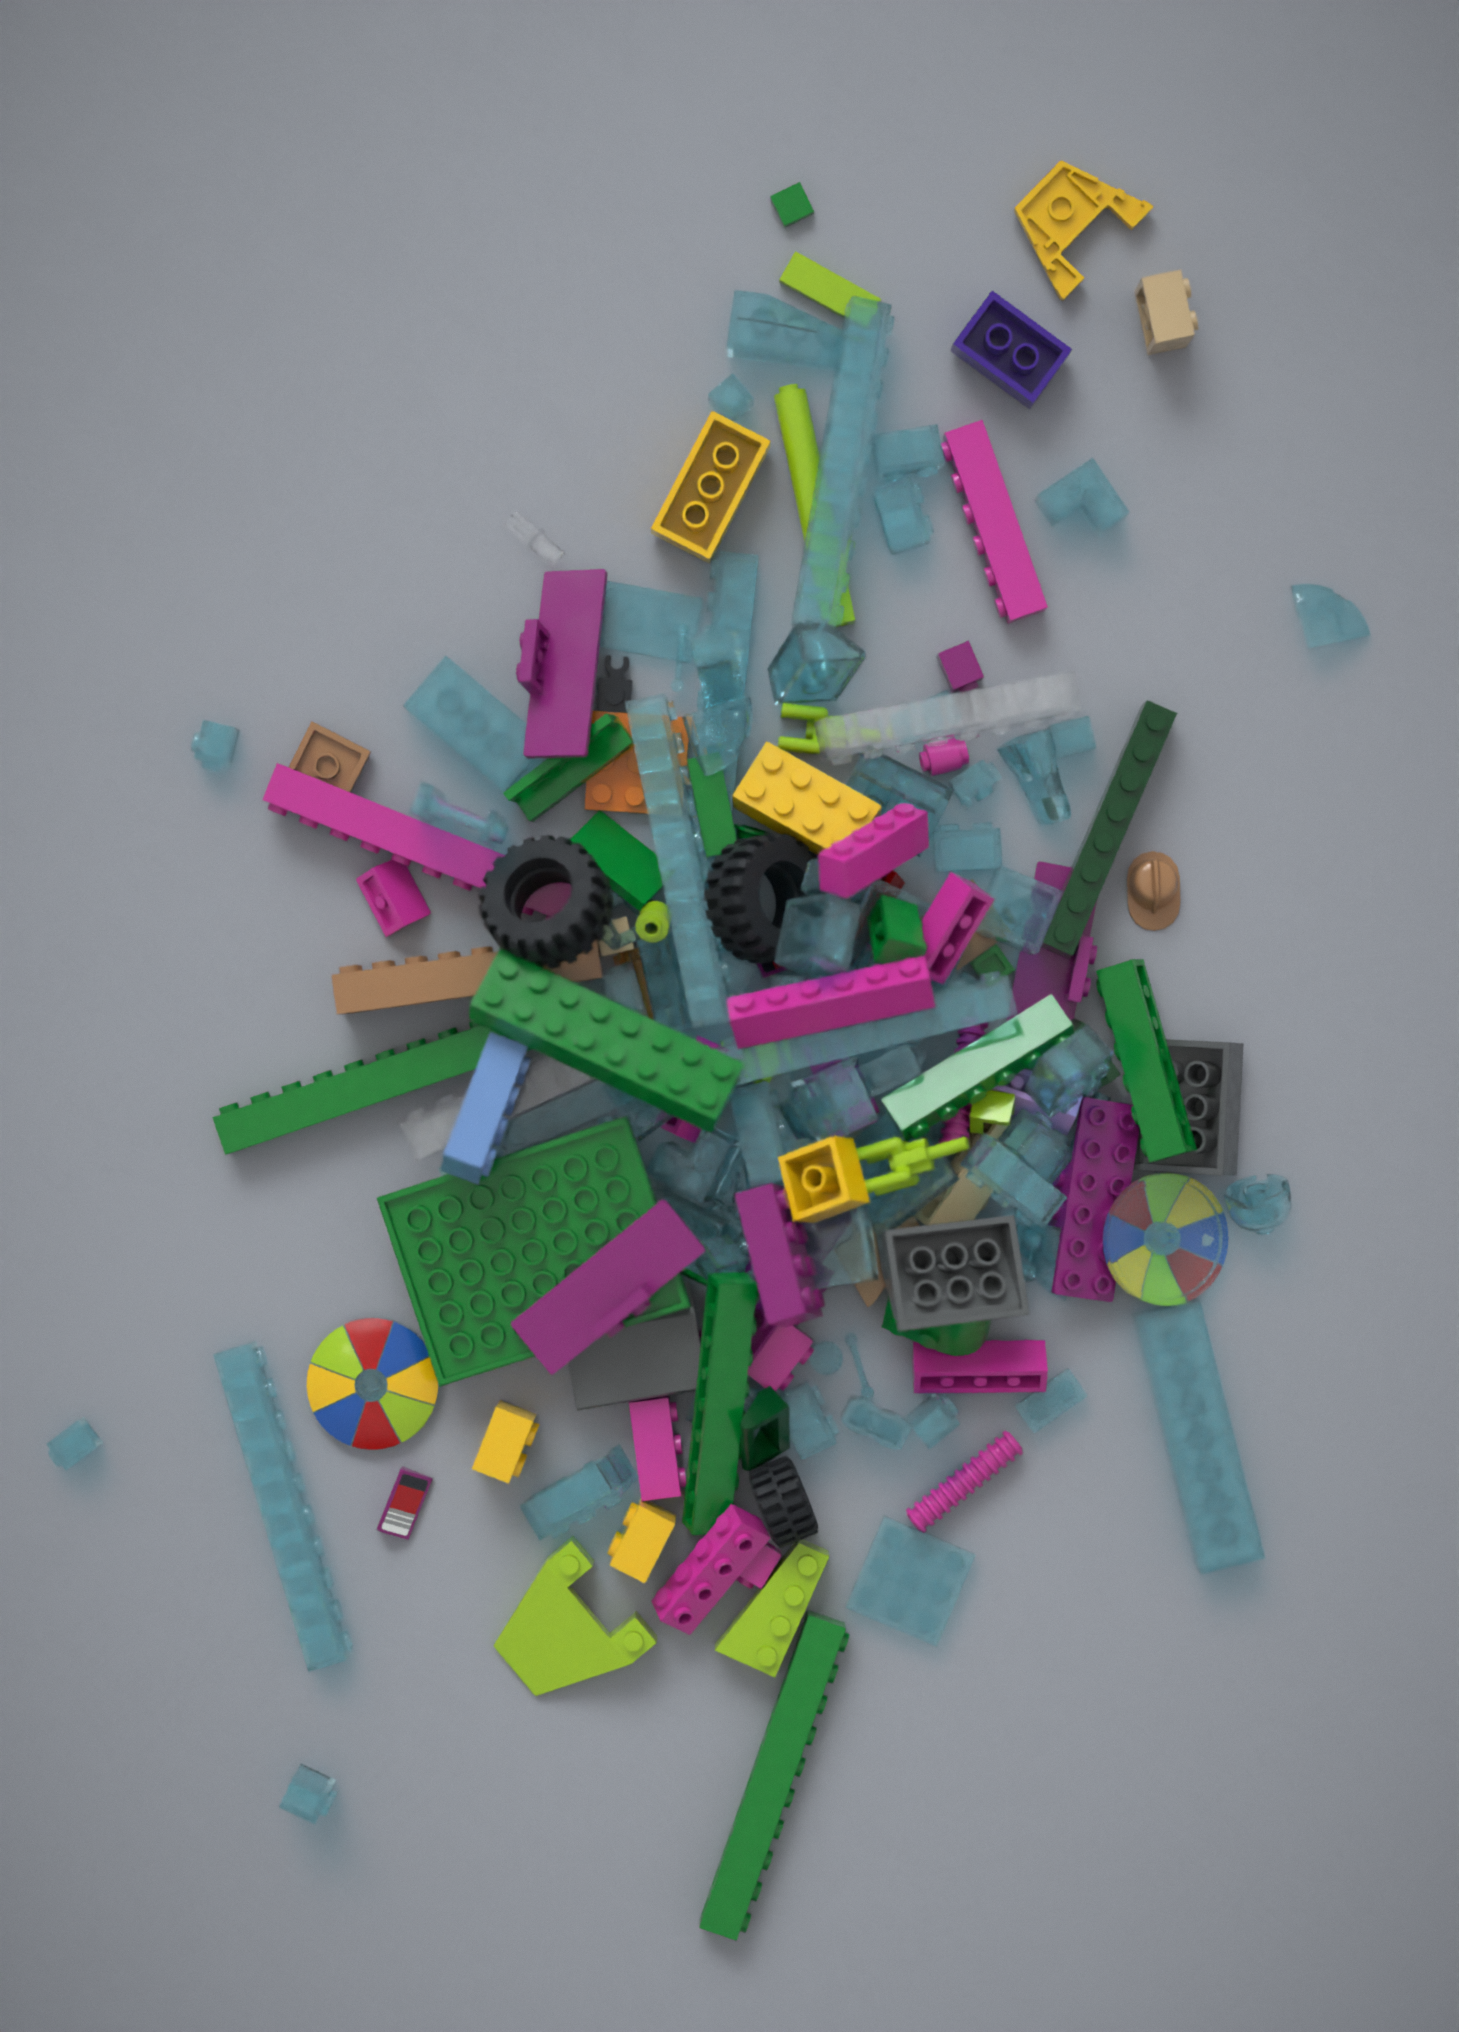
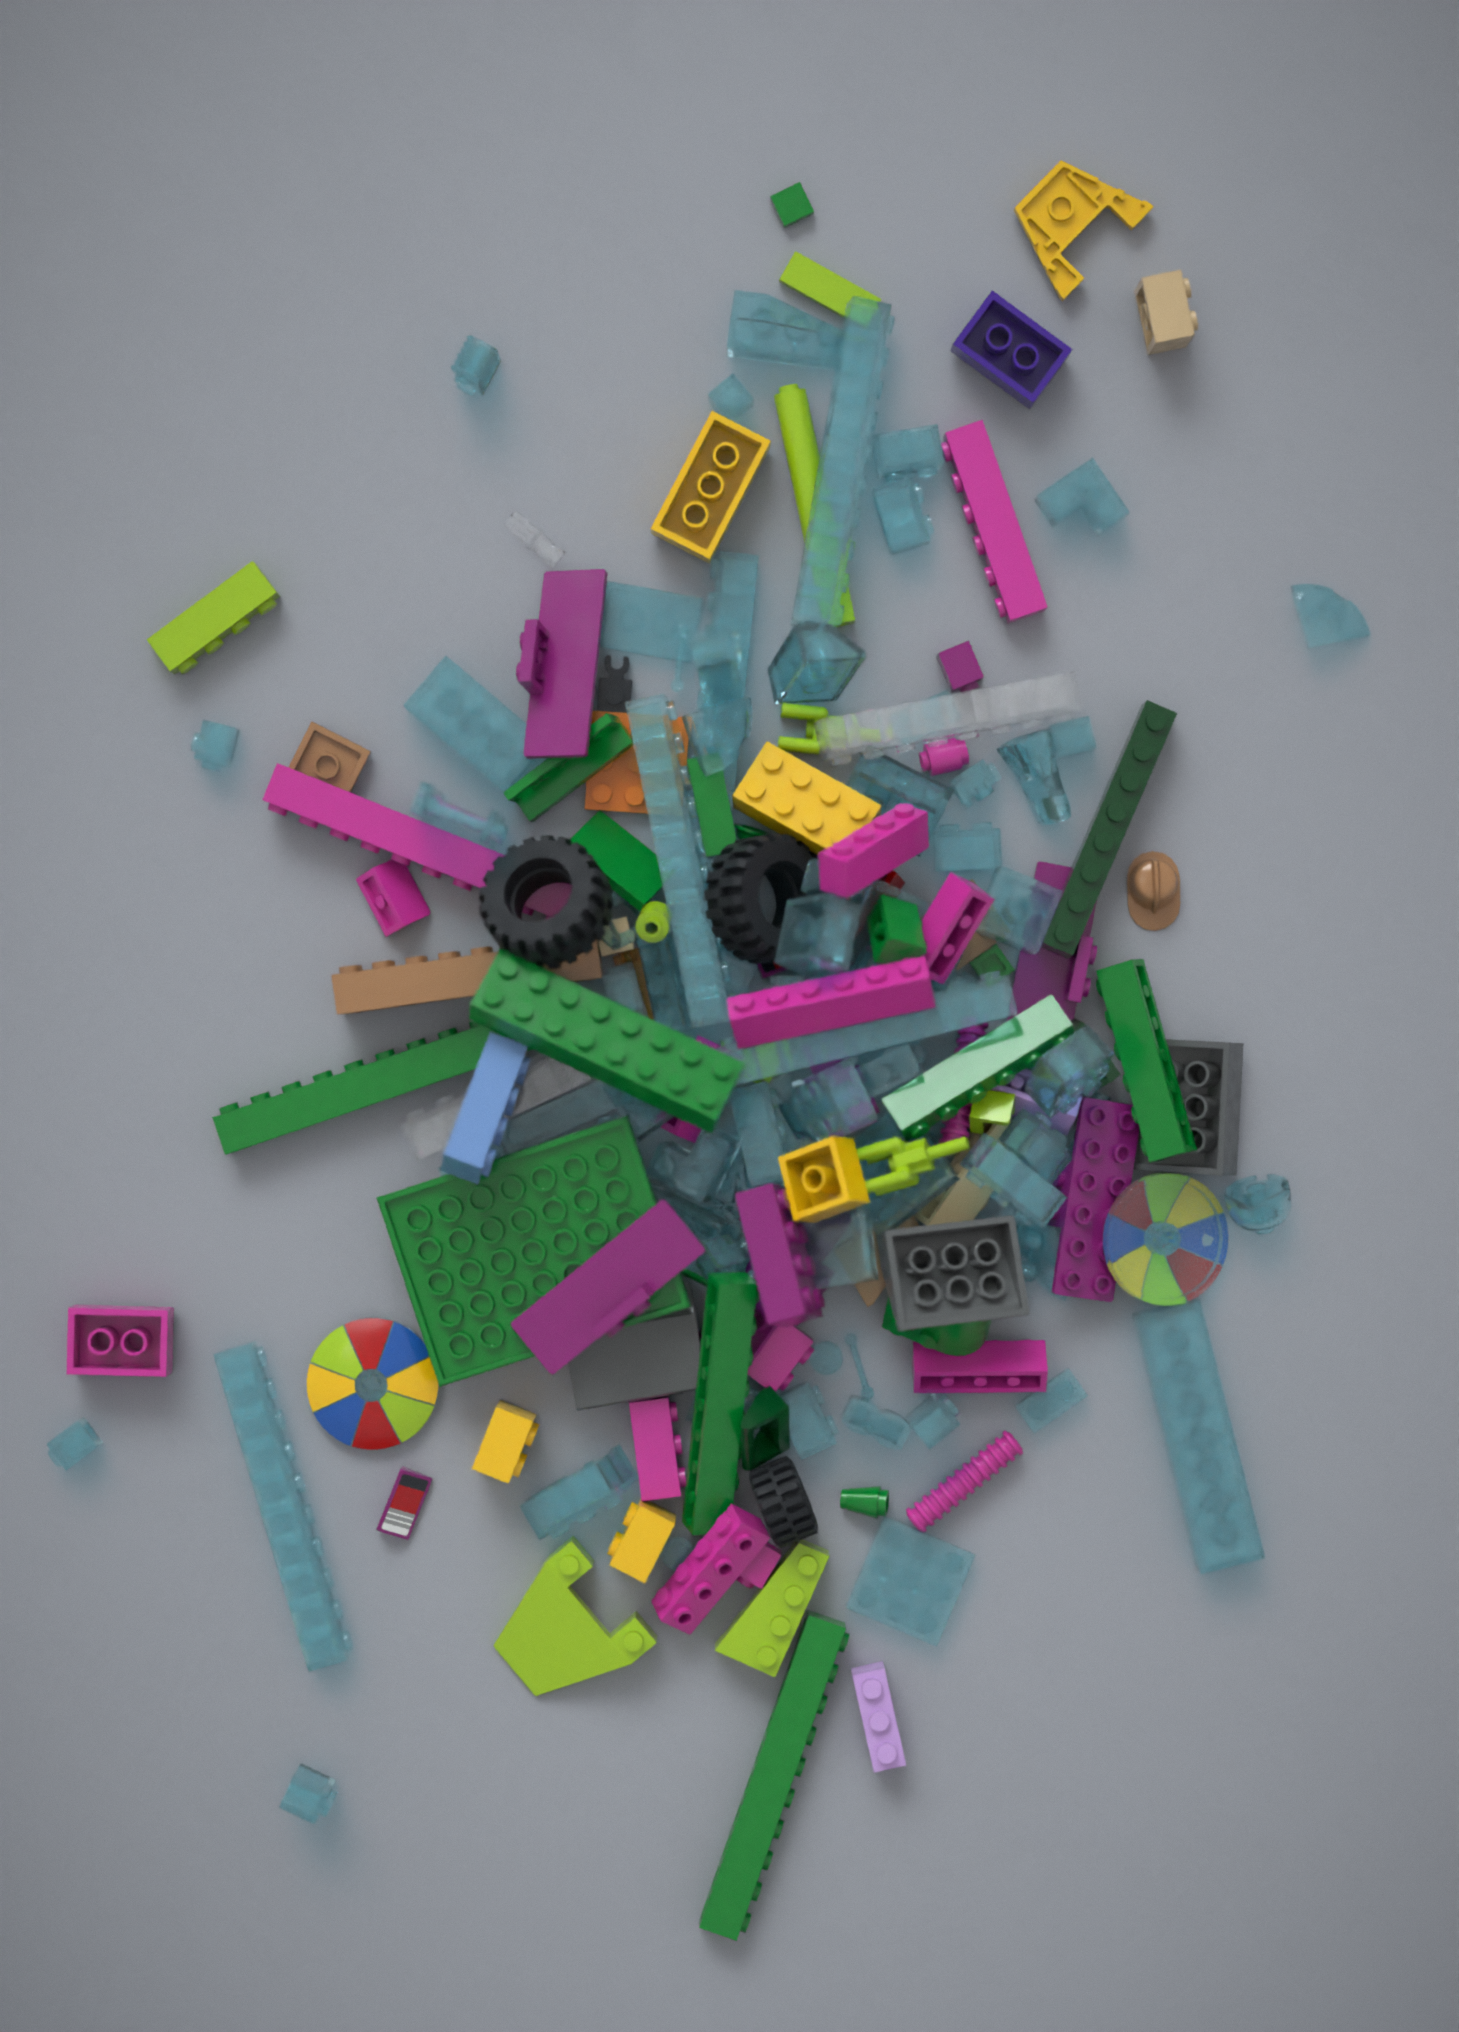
none -> dark pink brick [66,1305,174,1377]
none -> lime brick [146,561,280,675]
none -> clear light blue brick [451,335,501,396]
none -> clear light blue tile [662,1537,694,1571]
none -> green cone [840,1486,889,1519]
none -> lavender brick [851,1661,906,1773]

